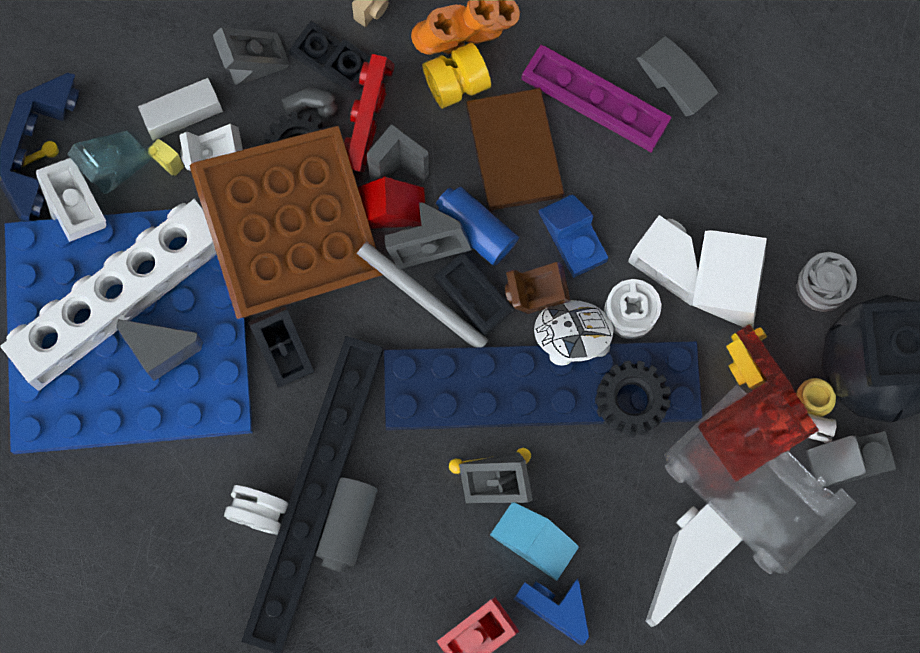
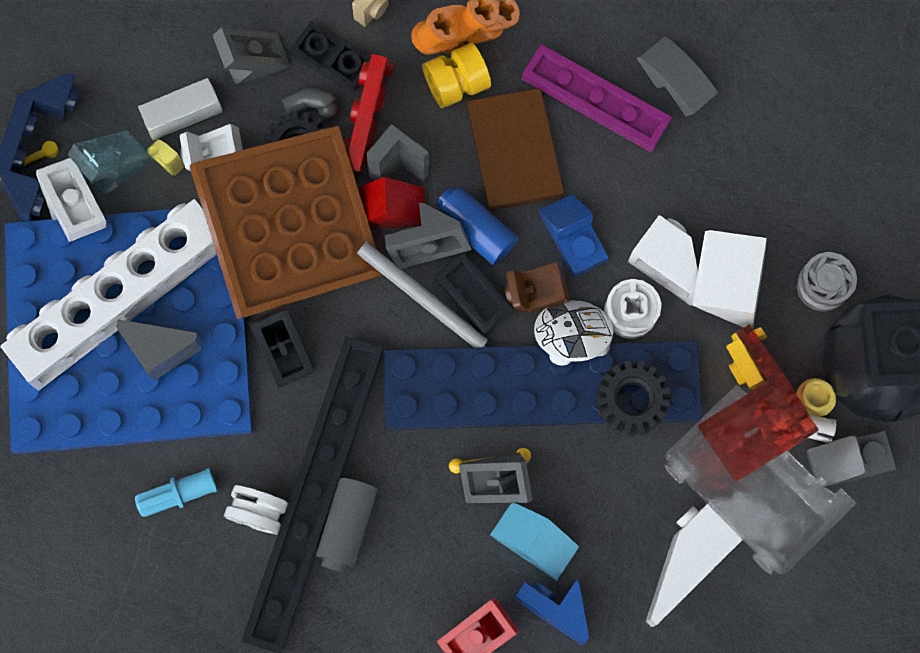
none -> medium azure axle [135,468,218,517]

